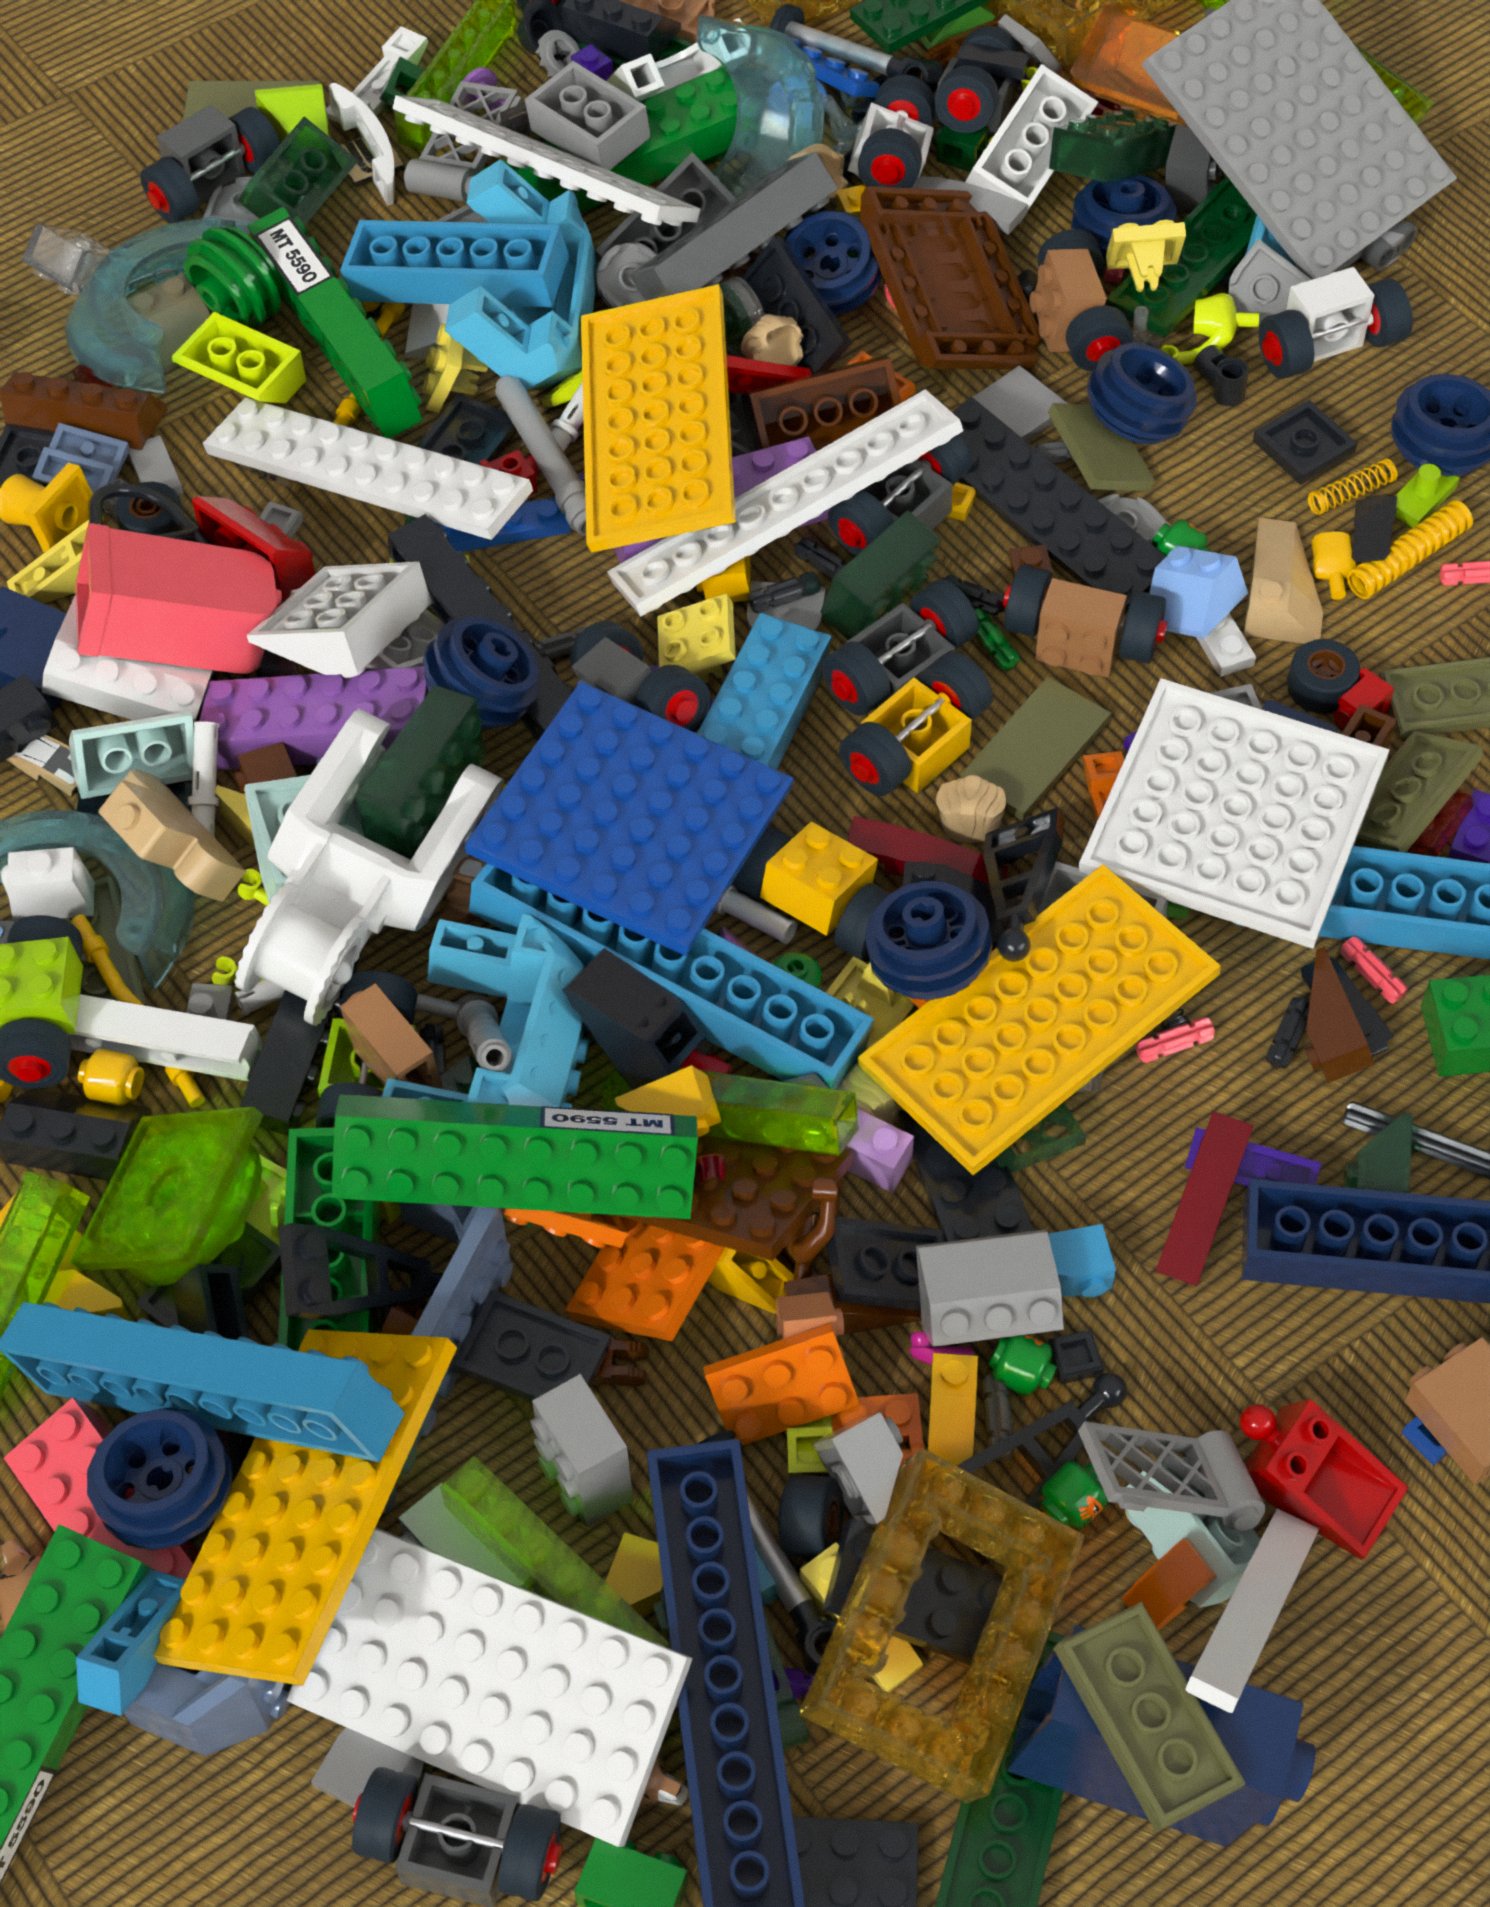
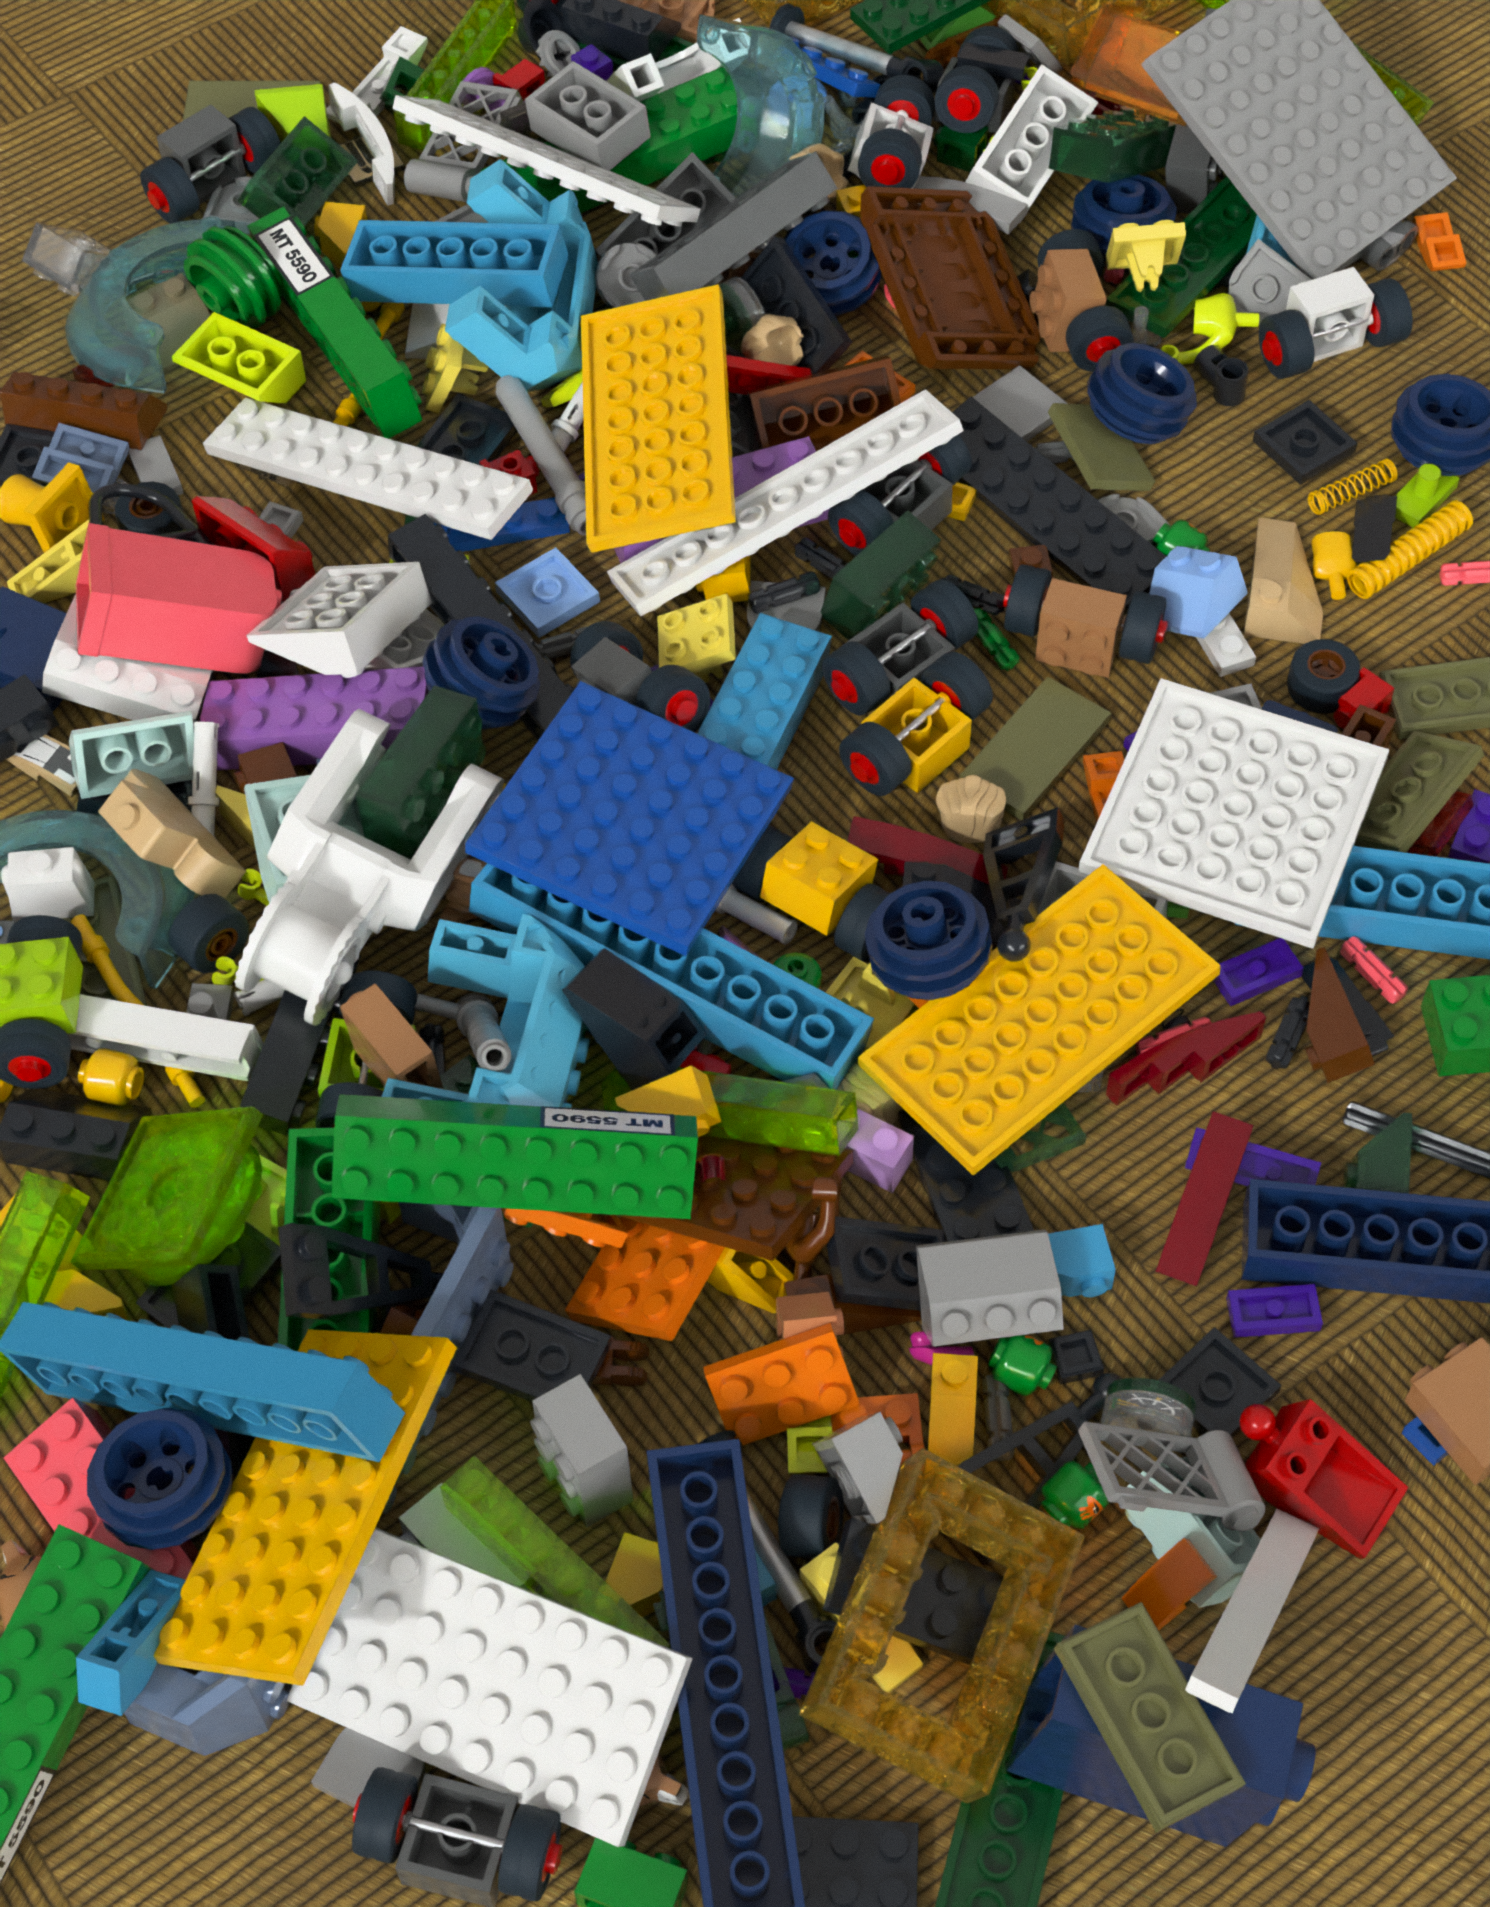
none -> black wheel [169,894,249,973]
none -> yellow slope [314,202,367,269]
none -> red brick [493,59,545,101]
none -> light blue plate [495,547,600,638]
none -> clear piece [1101,1378,1196,1448]
none -> dark red slope [1106,1011,1266,1106]
none -> black plate [1153,1327,1282,1438]
none -> dark purple plate [1213,938,1303,1007]
none -> dark purple plate [1226,1284,1323,1338]
none -> orange slope [1412,212,1467,271]

